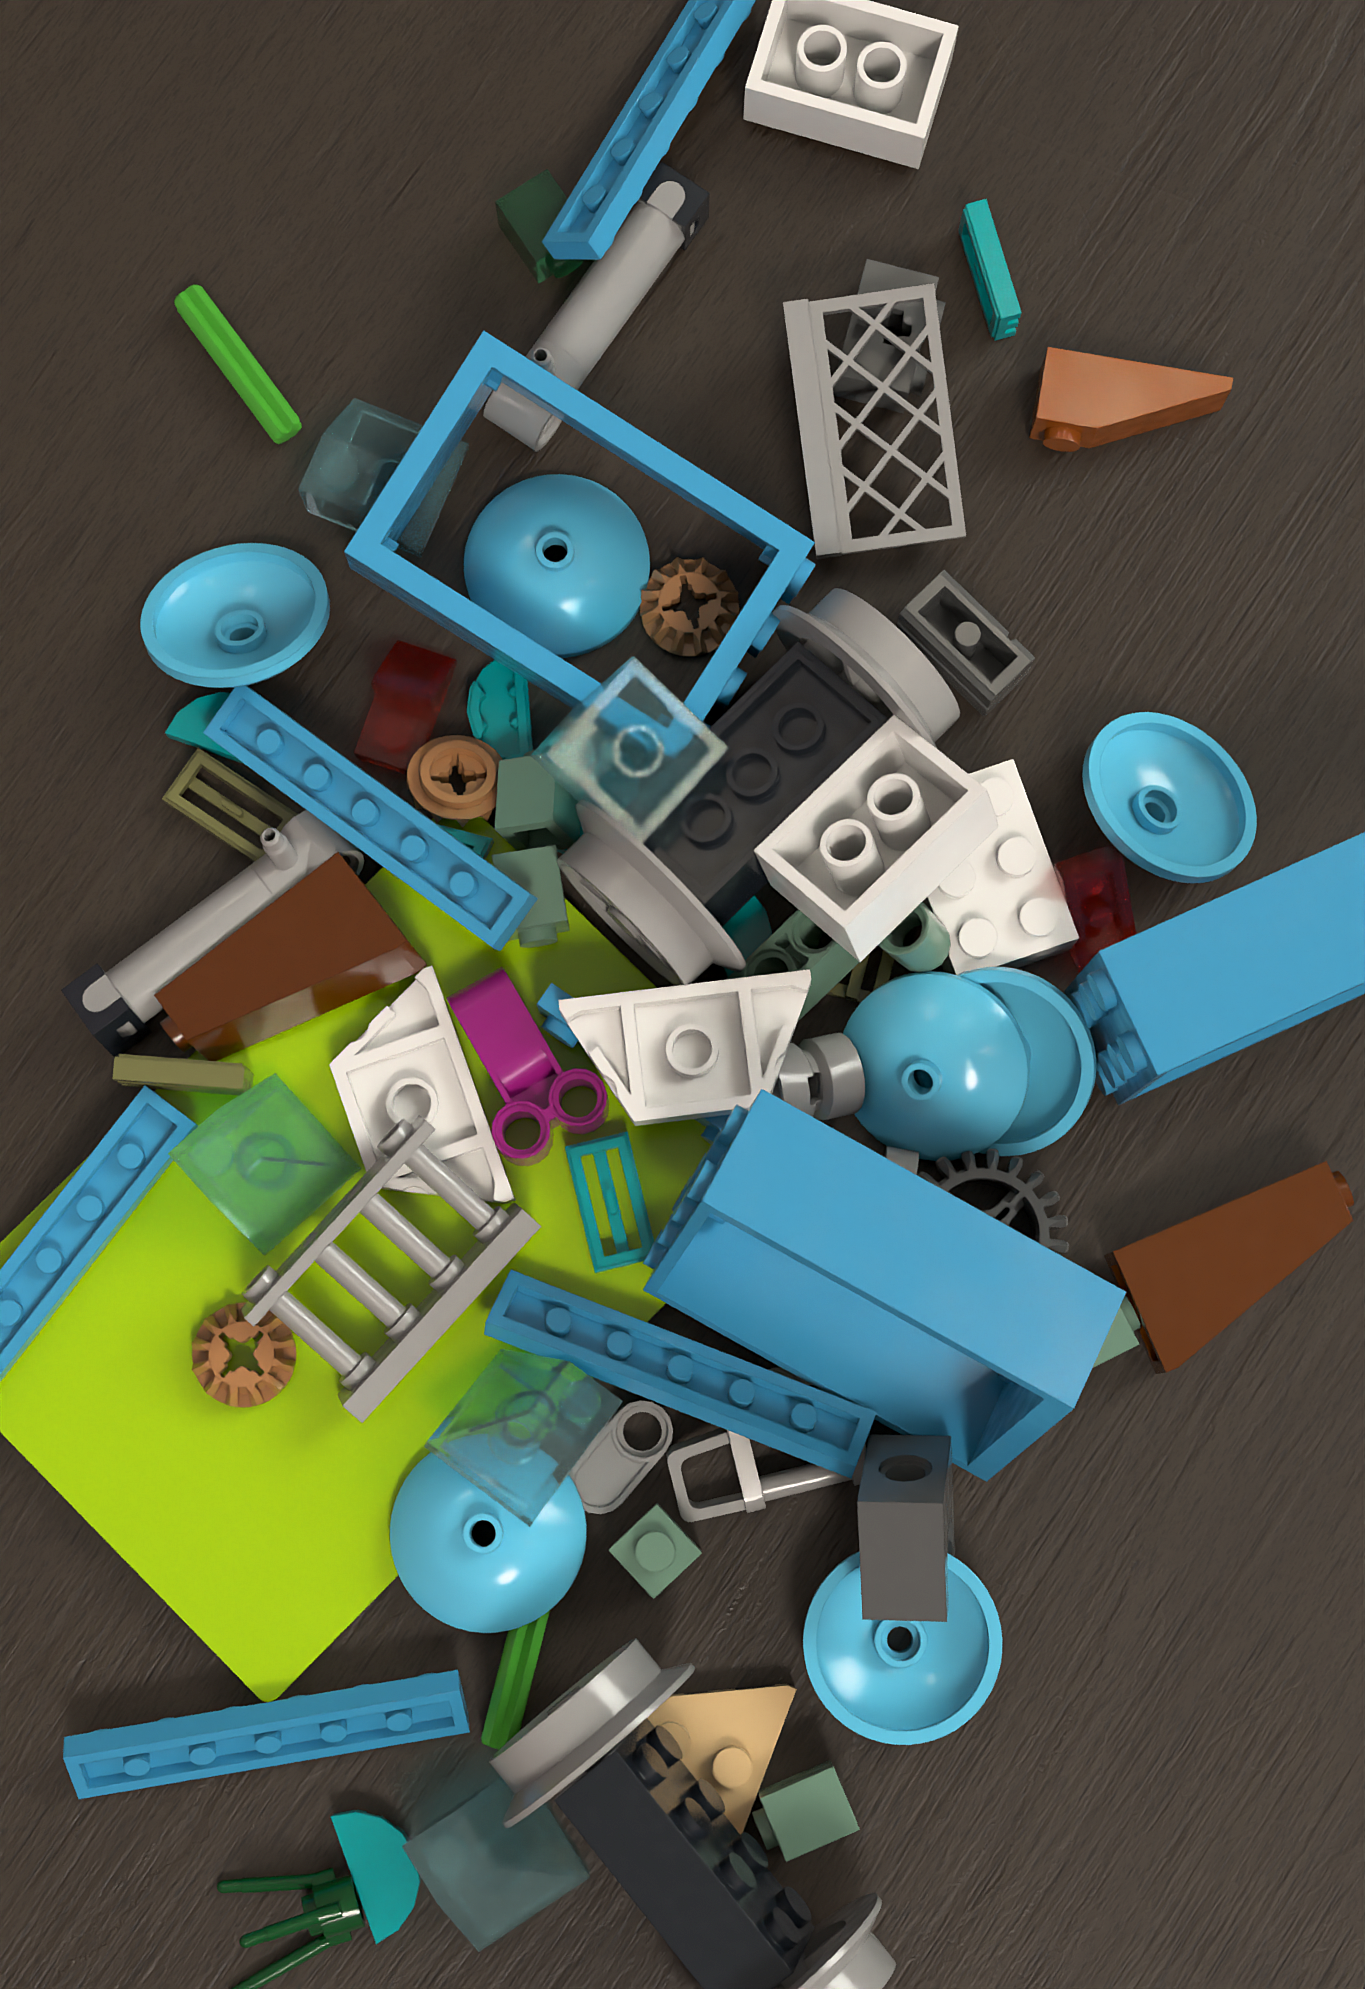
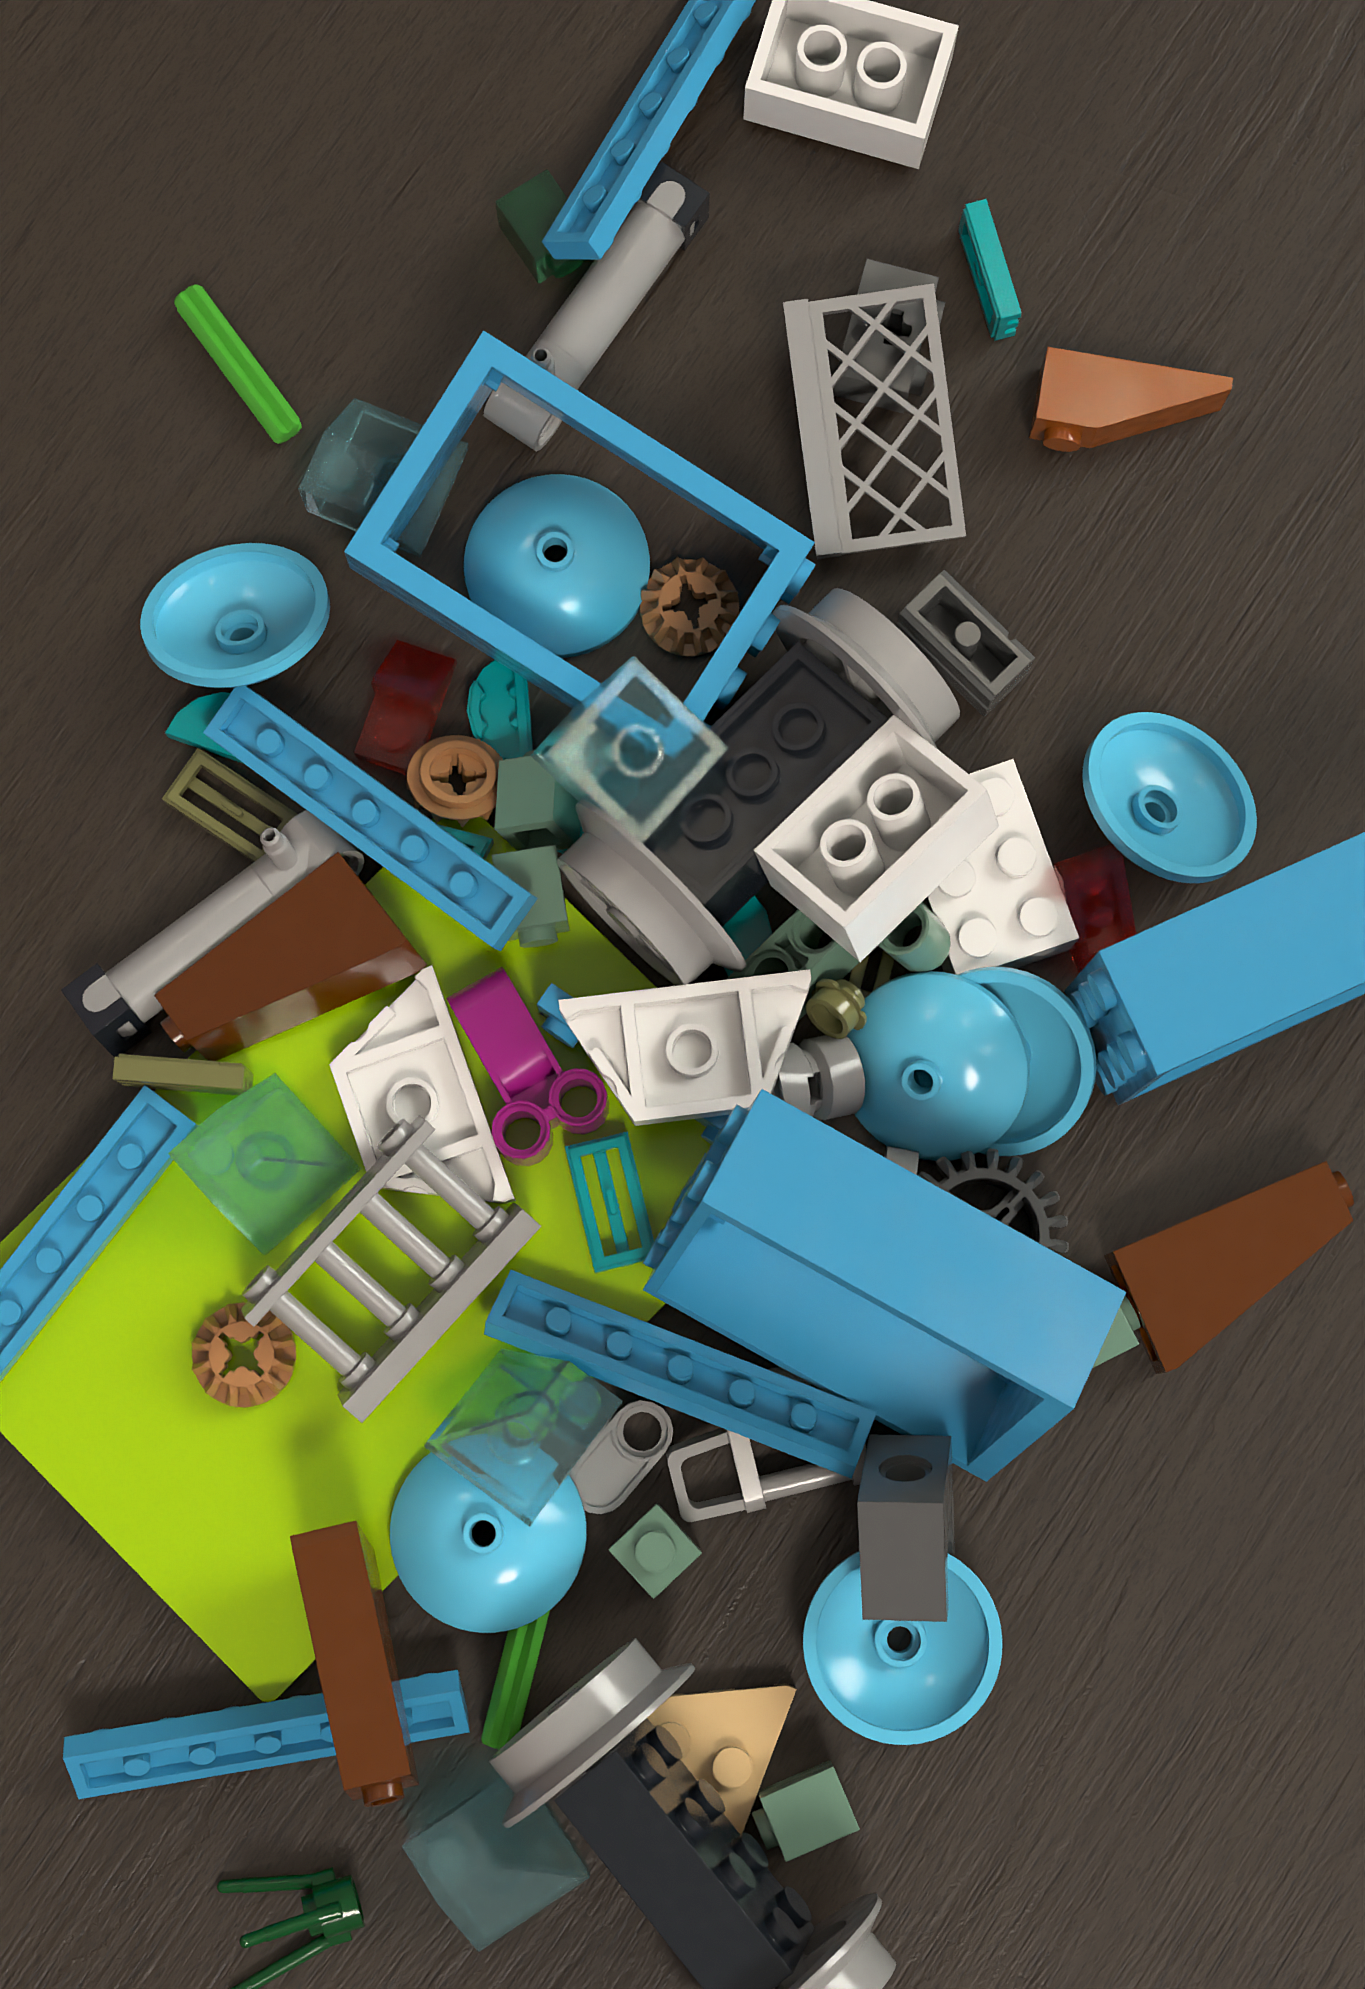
teal tile [331,1809,421,1944] -> none
none -> reddish brown slope [290,1521,419,1807]
none -> olive plate [806,979,867,1039]

